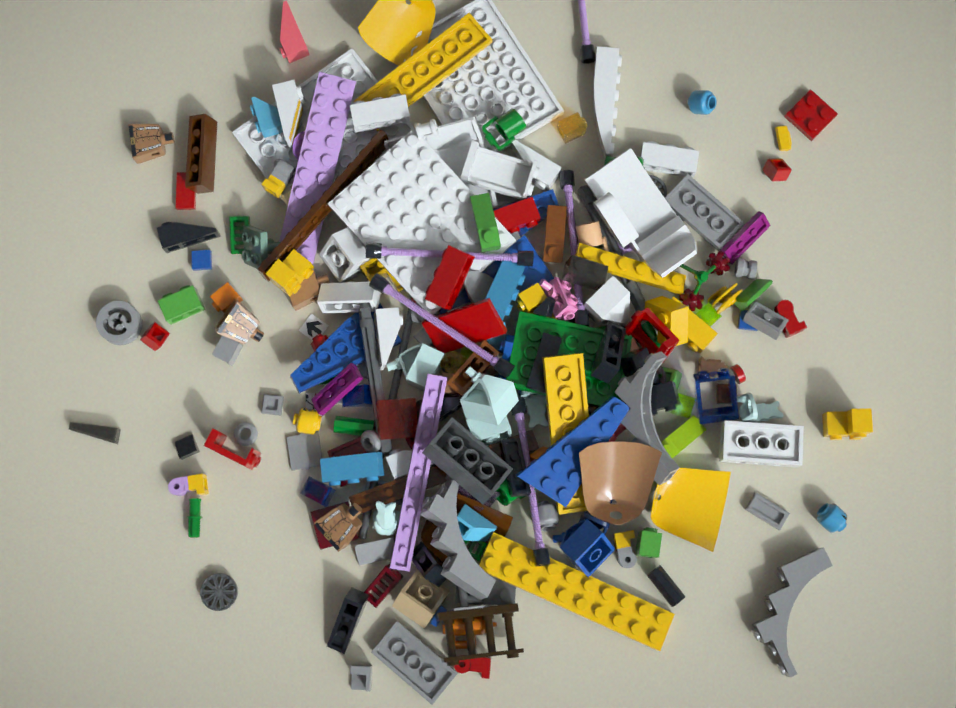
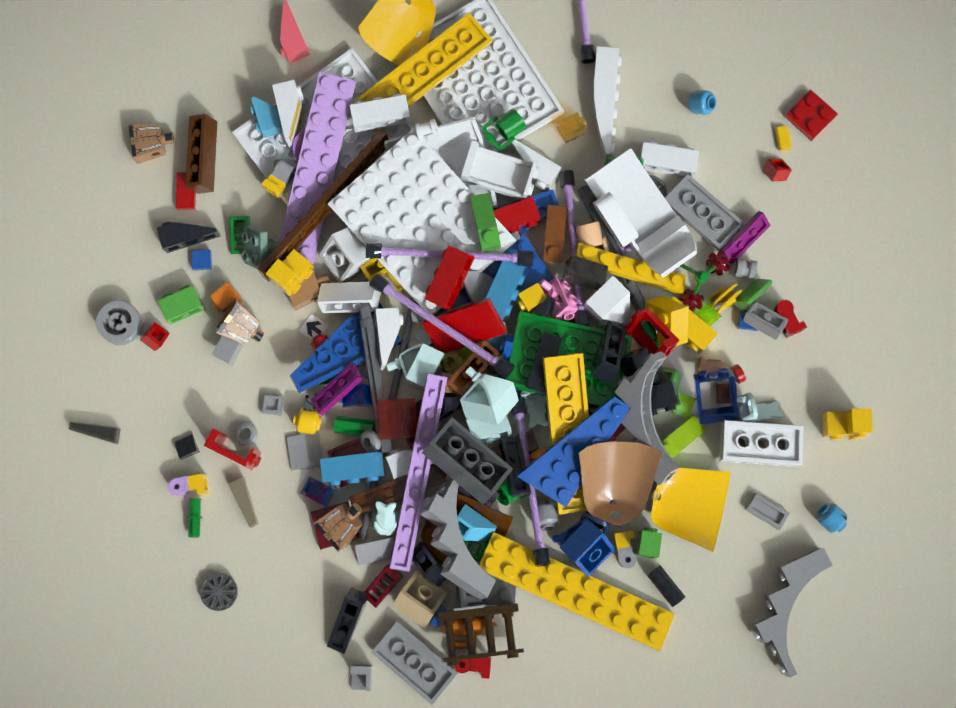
none -> dark tan piece [228,476,259,528]

